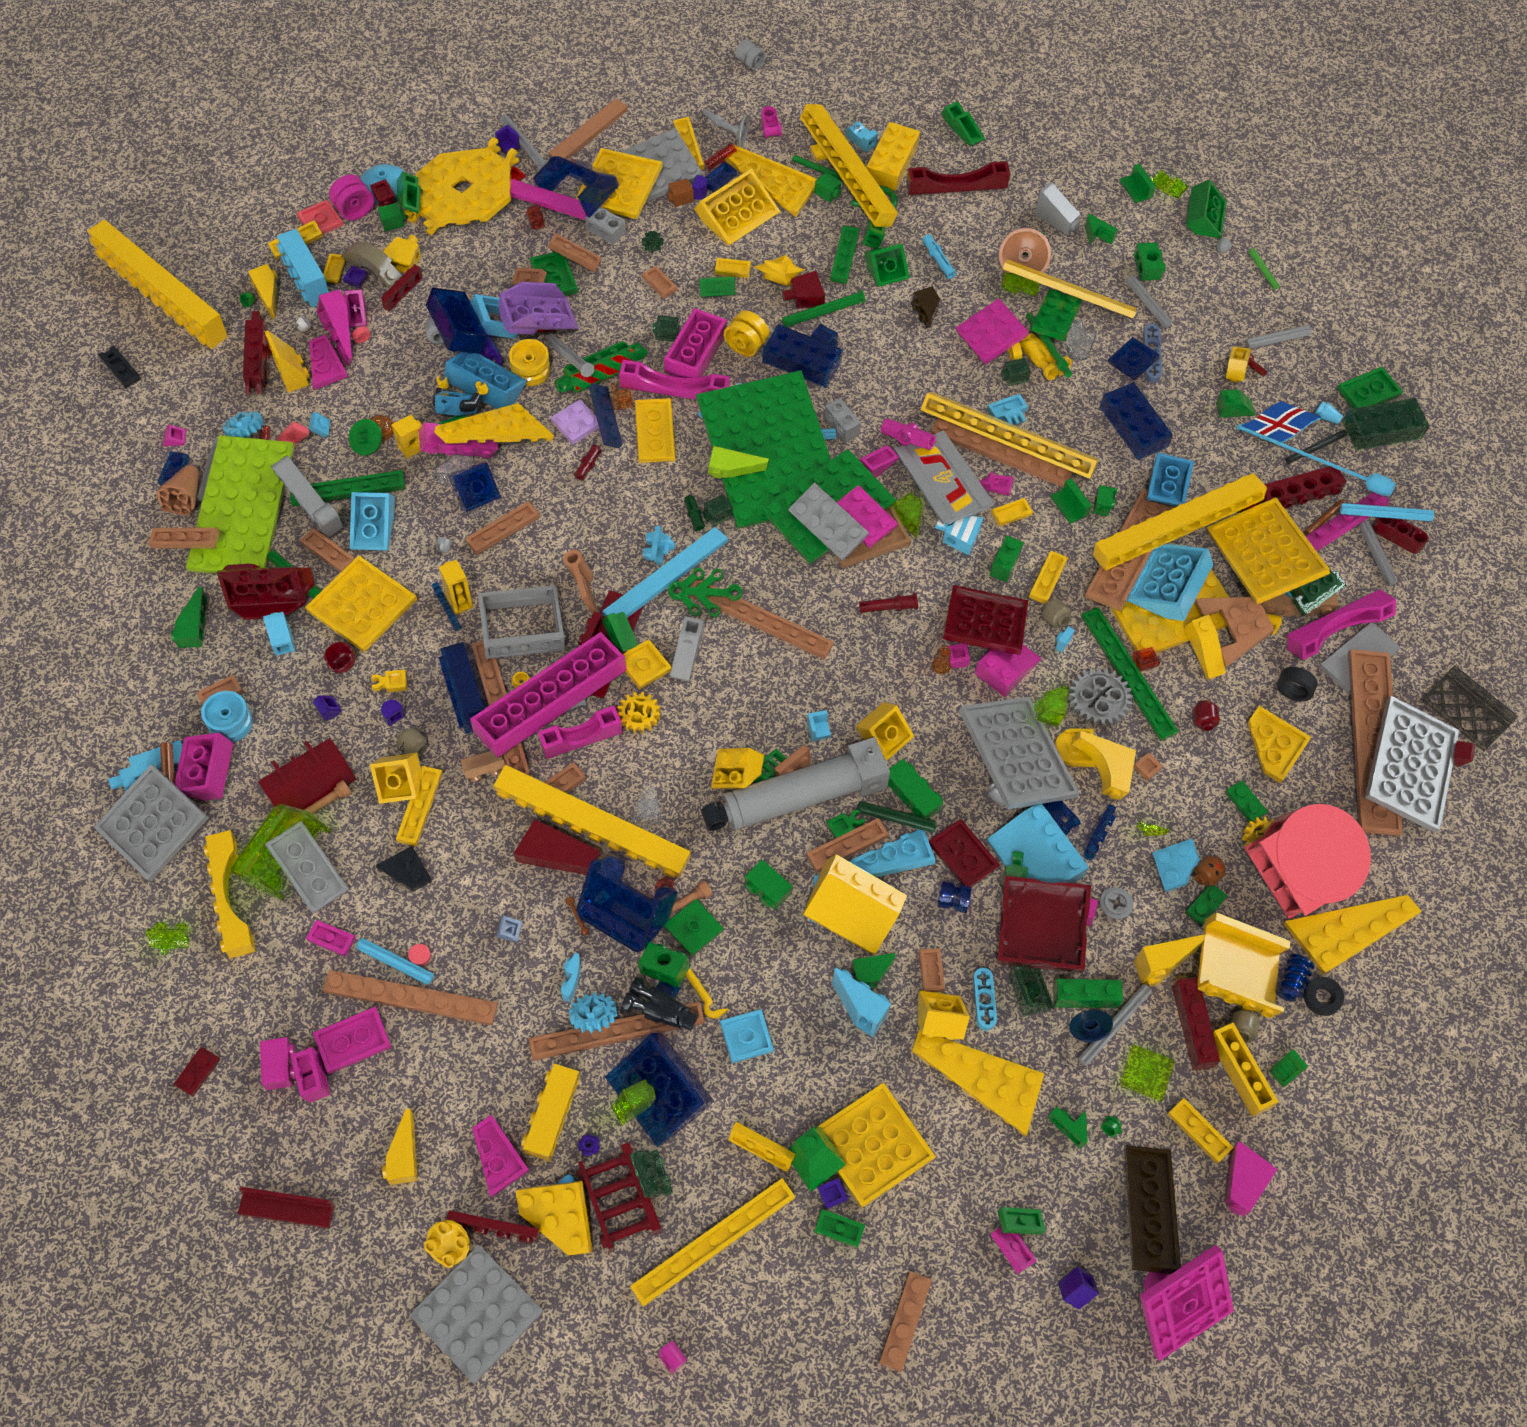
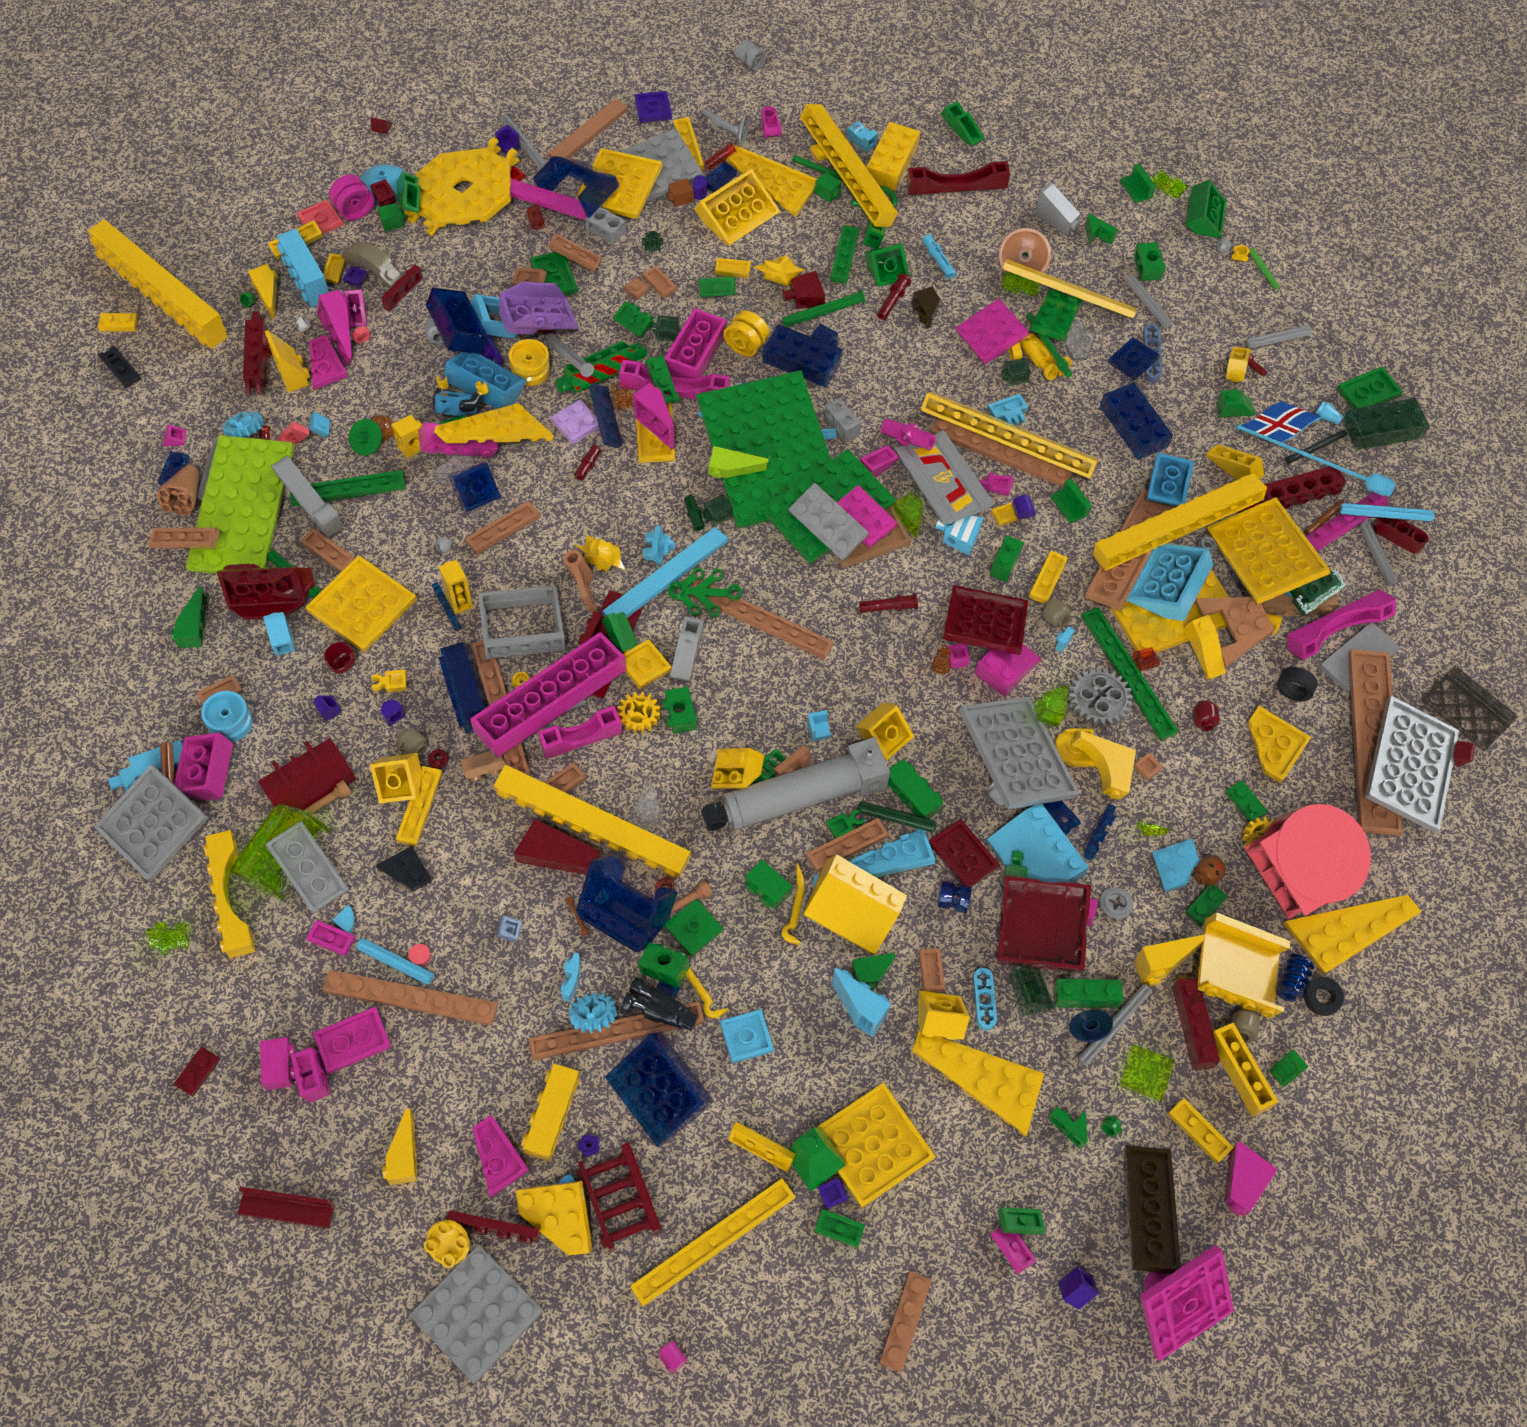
medium azure slope [350,492,395,551] -> none
yellow torso [383,235,421,274] -> none
clear neon green slope [611,1079,656,1126] -> none
clear green plate [630,1150,673,1198] -> none
green brick [1093,485,1118,516] -> none
none -> yellow plate [98,313,138,332]
none -> medium azure tile [333,905,355,934]
none -> dark red slope [370,117,392,134]
none -> dark red plate [428,749,449,769]
none -> yellow hair [575,535,625,572]
none -> green bracket [613,301,656,338]
none -> nougat plate [624,277,649,300]
none -> dark pink slope [633,382,674,450]
none -> dark purple plate [634,91,672,123]
none -> green plate [645,356,679,405]
none -> green brick [662,686,697,734]
none -> yellow piece [781,863,806,945]
none -> dark red pin [877,274,912,321]
none -> dark purple brick [1012,495,1036,520]
none -> light grey plate [1197,537,1217,555]
none -> yellow slope [1206,444,1264,480]
none -> yellow plate [1231,245,1250,262]

